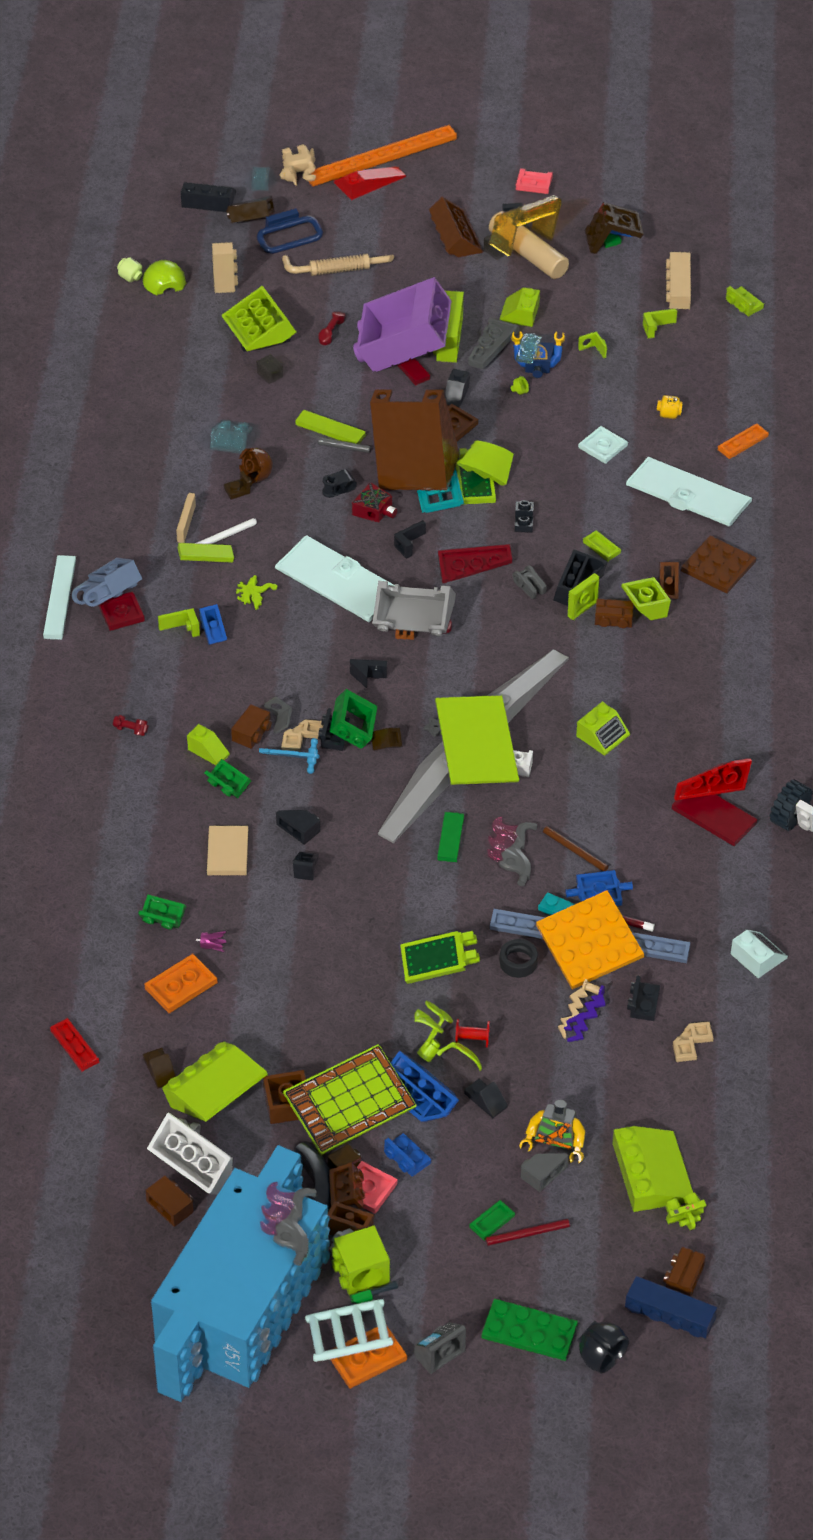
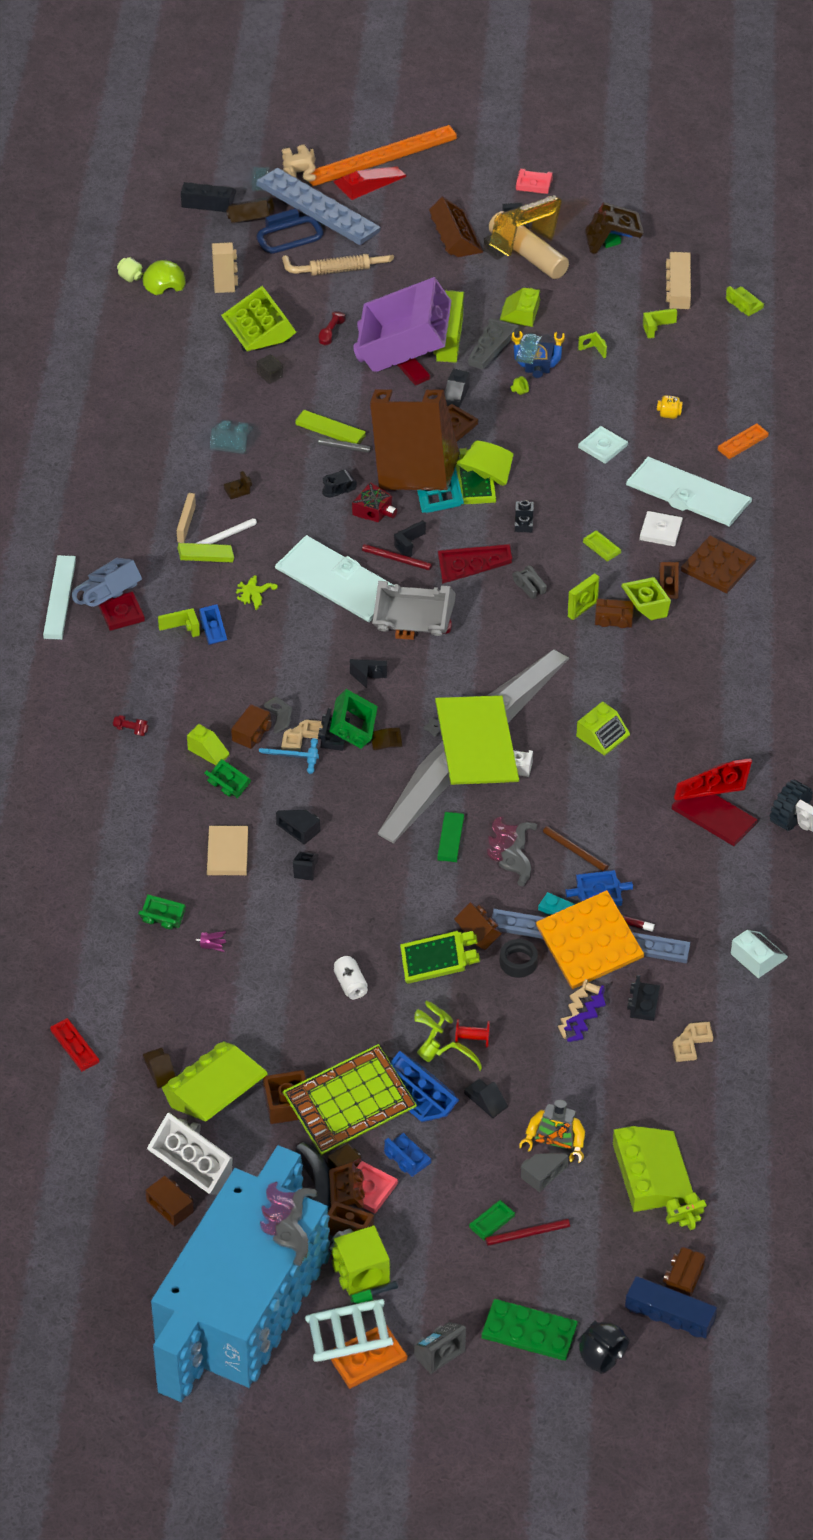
orange plate [144,954,217,1013] -> none
reddish brown cylinder [239,448,272,483] -> none
black wedge [553,549,608,606] -> none
none -> sand blue plate [257,168,381,245]
none -> white piece [334,956,368,1000]
none -> dark red bar [362,544,432,571]
none -> reddish brown brick [454,902,502,950]
none -> white plate [640,511,683,546]

